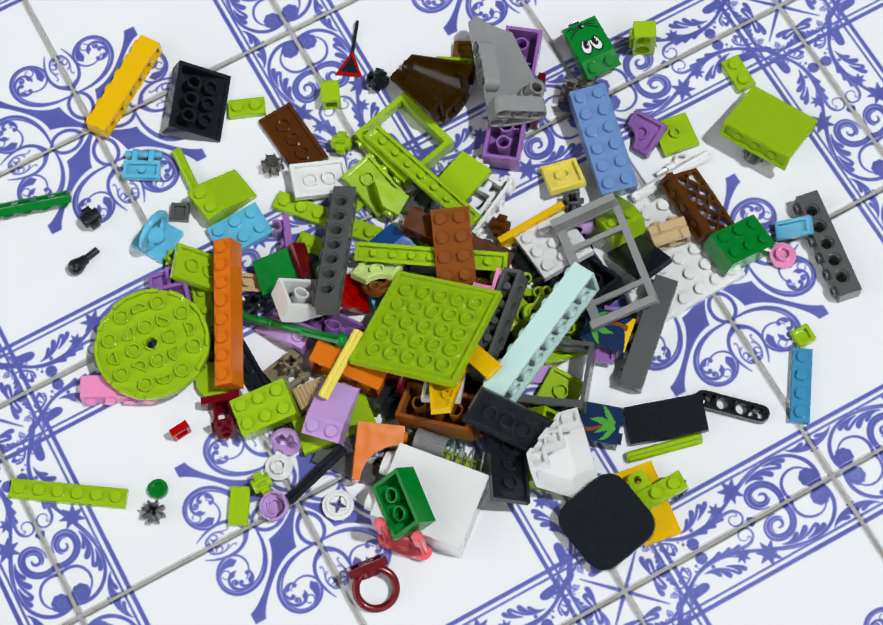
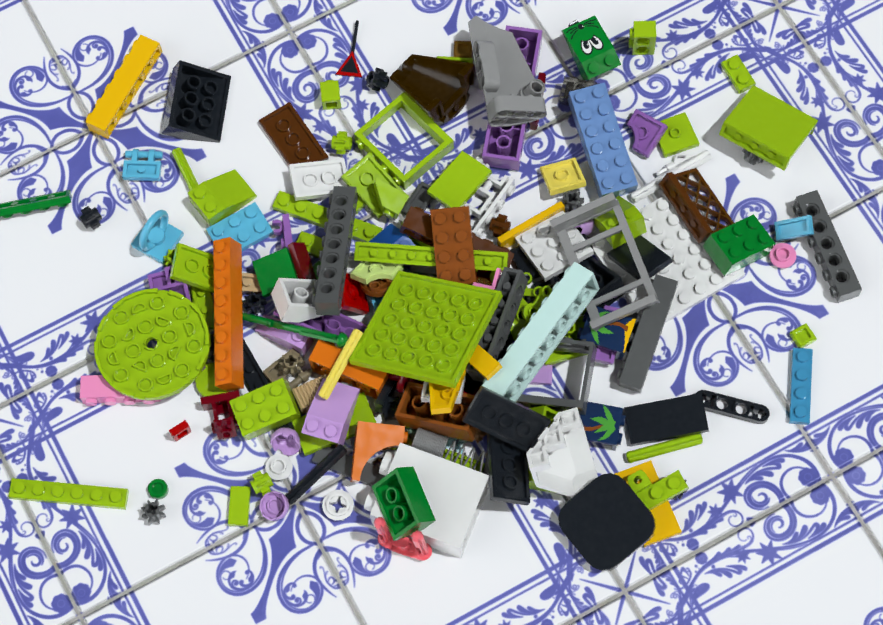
black piece [67,247,100,275] -> none
dark grey tile [170,202,191,223] -> none
lime plate [228,97,266,120] -> none
clear smoke gear [261,153,284,177] -> none
dark red tile [346,553,400,613] -> none
lime tile [364,124,482,227] -> none
lime tile [536,366,583,400] -> none
tan brick [646,216,691,250] -> none

